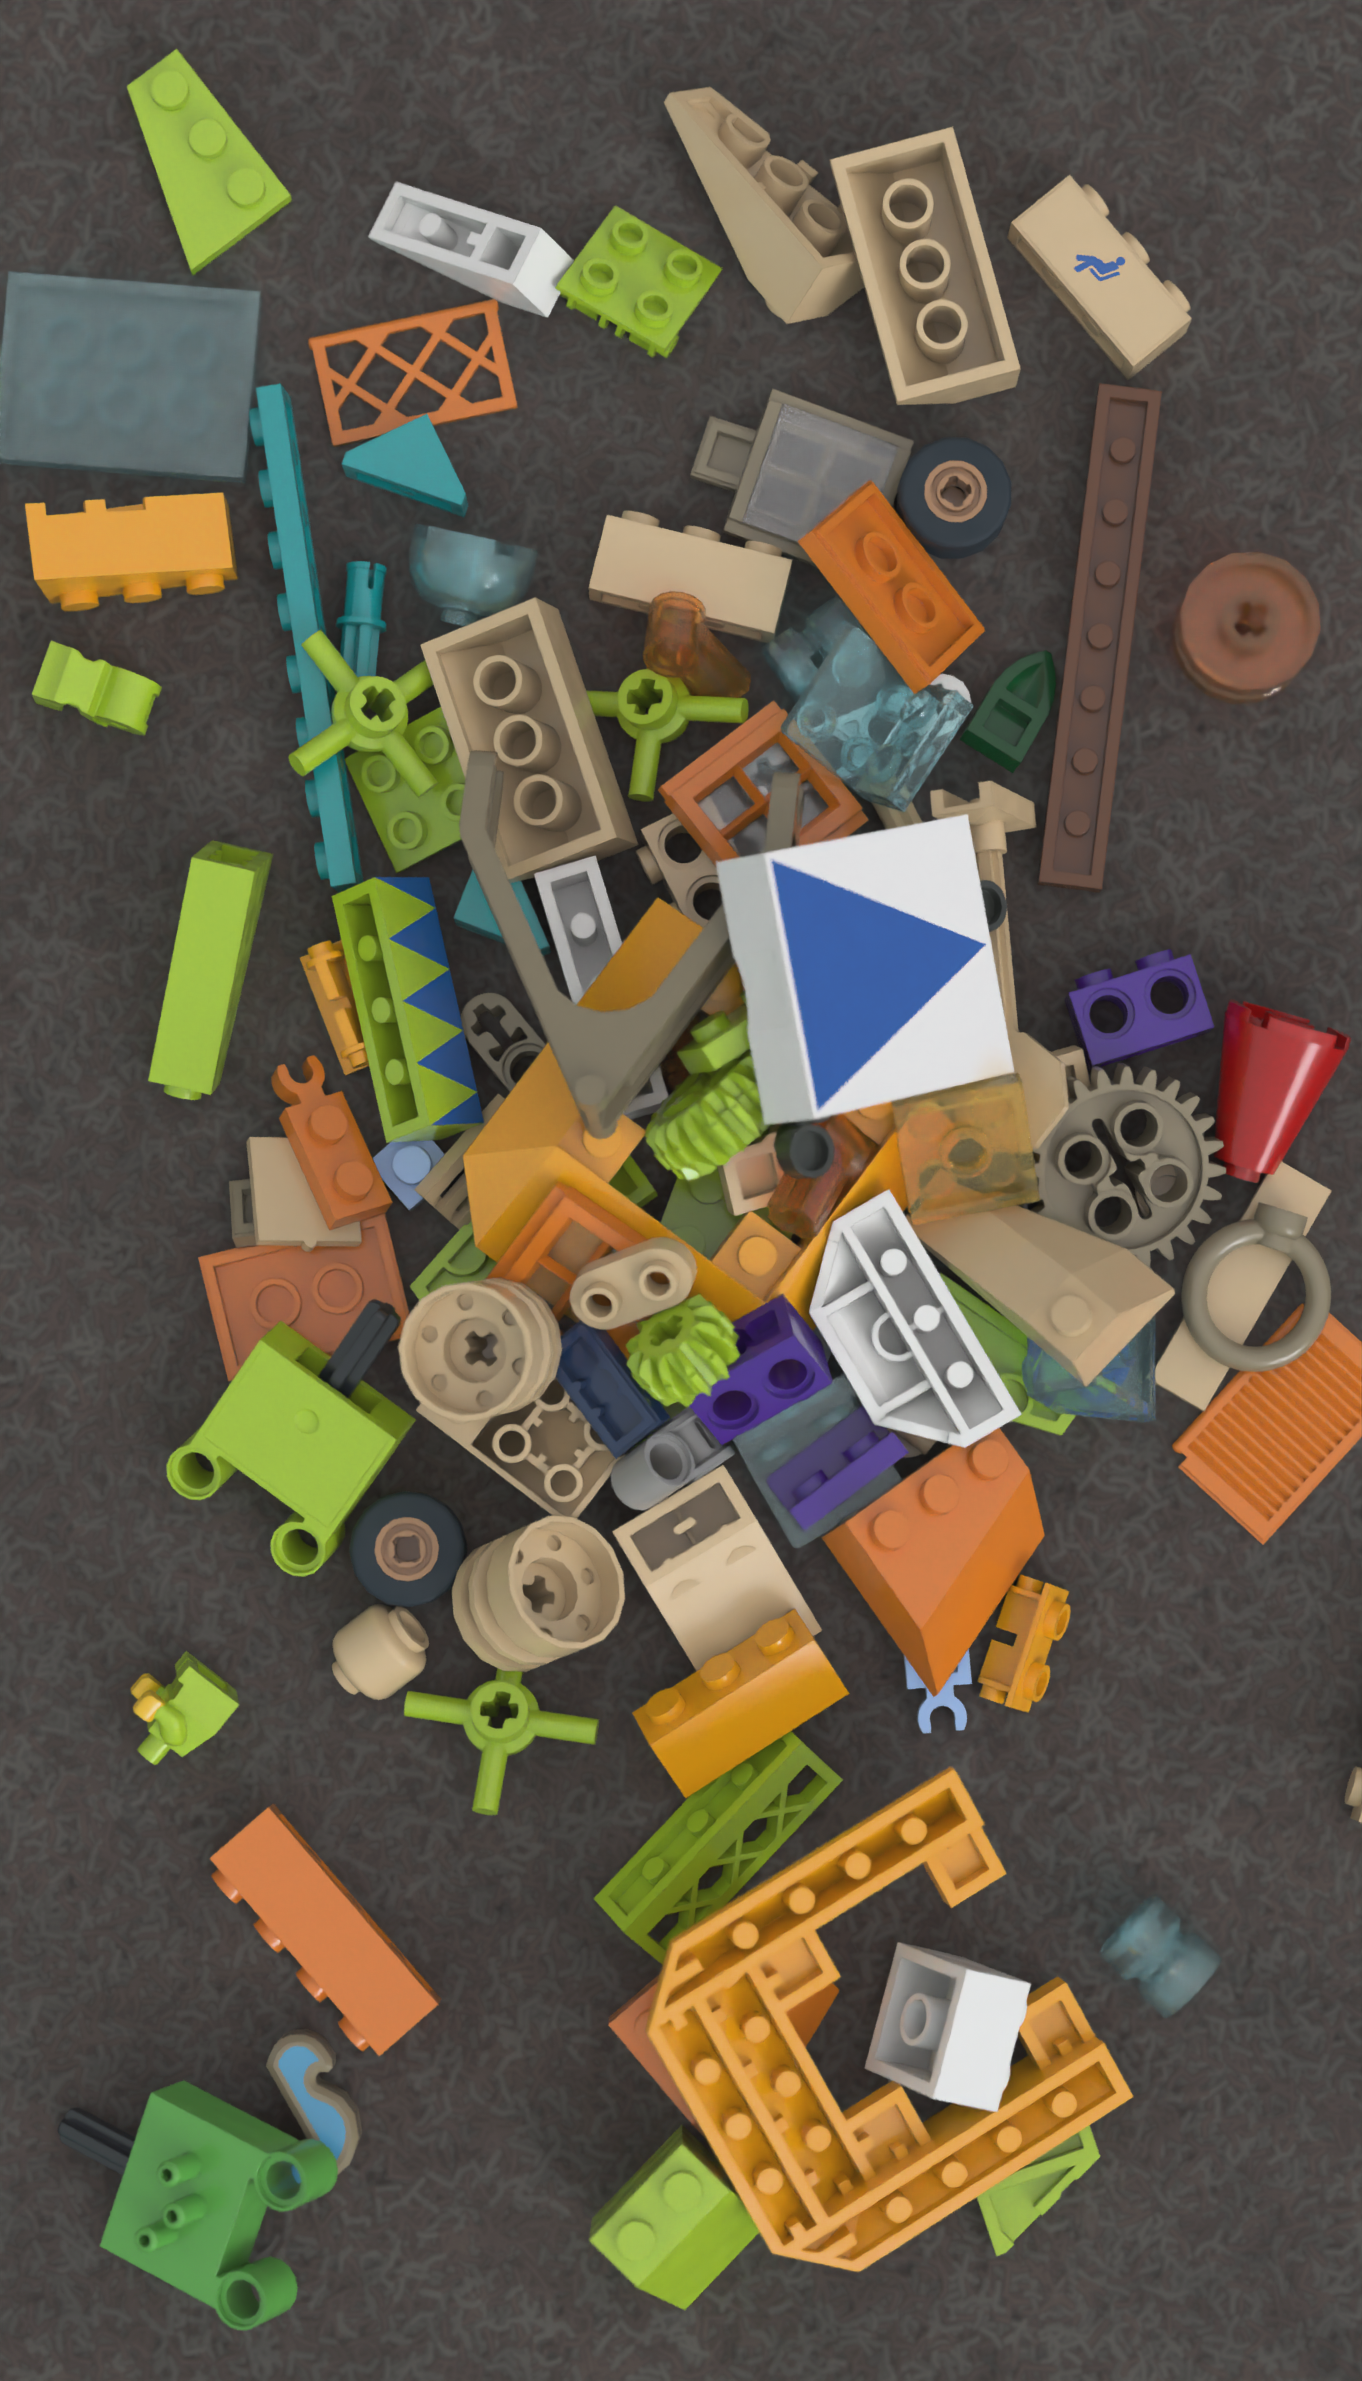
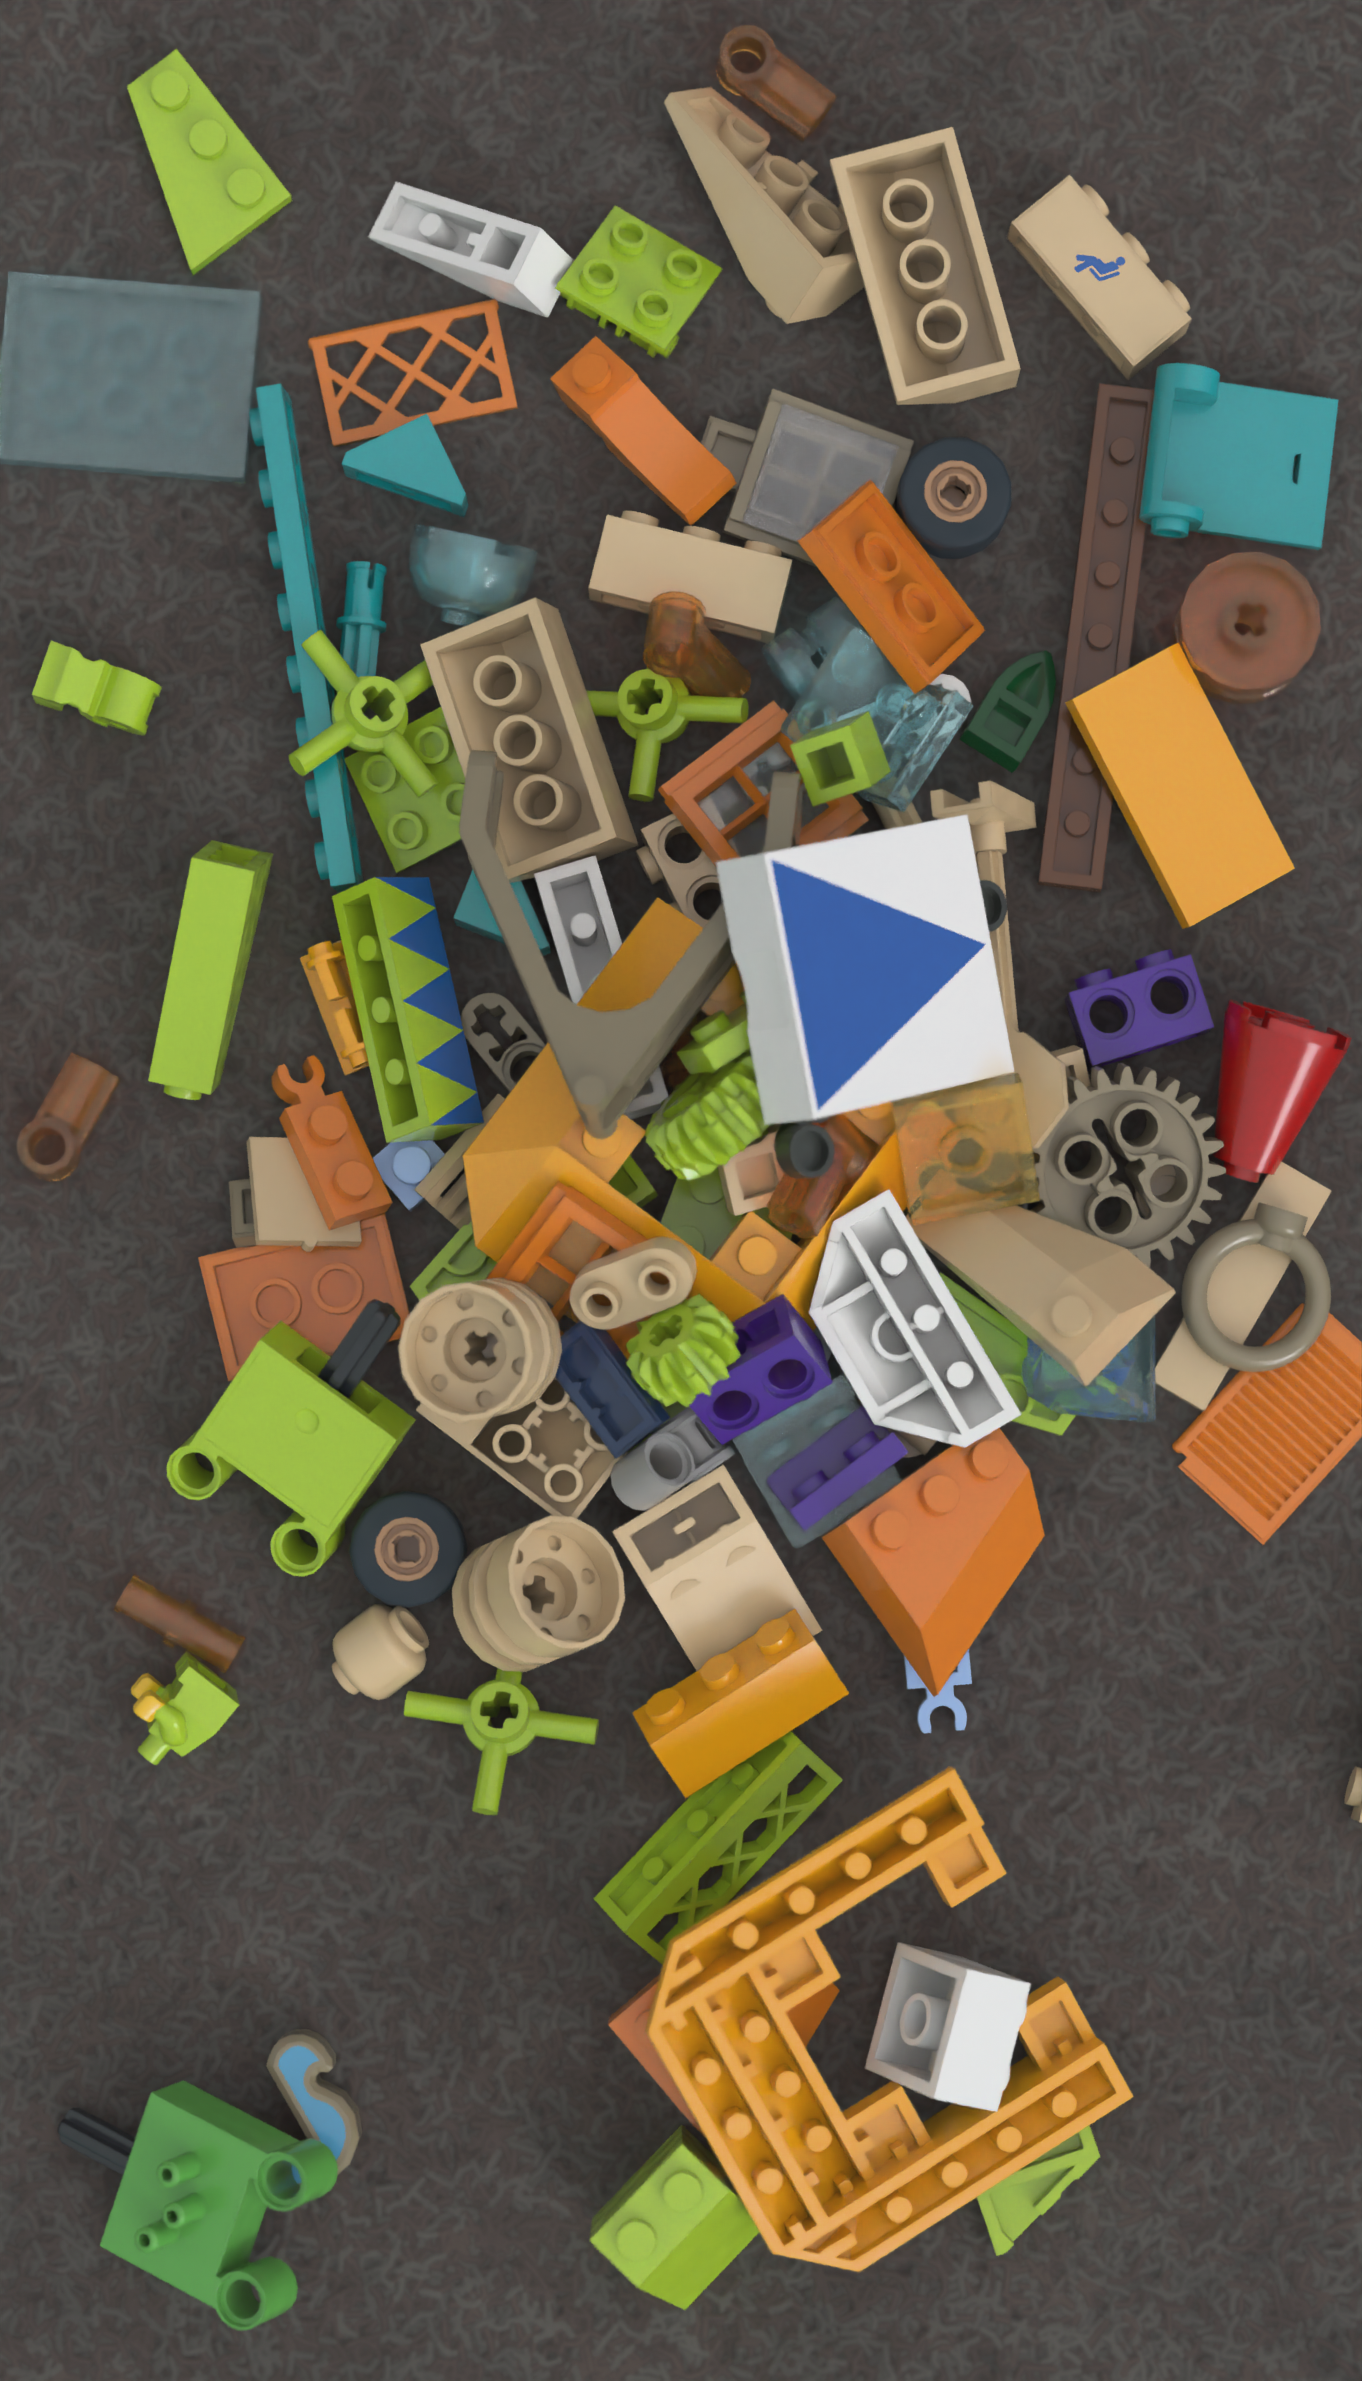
light orange wedge [25,493,238,611] -> none
orange brick [209,1803,441,2056] -> none
light orange hinge [977,1574,1071,1713] -> none
clear light blue wheel [1098,1894,1222,2019] -> none
none -> clear orange piece [17,1052,121,1182]
none -> clear orange pin [114,1574,246,1674]
none -> orange slope [550,336,737,526]
none -> clear orange piece [716,25,837,143]
none -> lime brick [790,711,891,806]
none -> light orange tile [1065,643,1295,929]
none -> teal door [1139,363,1339,550]

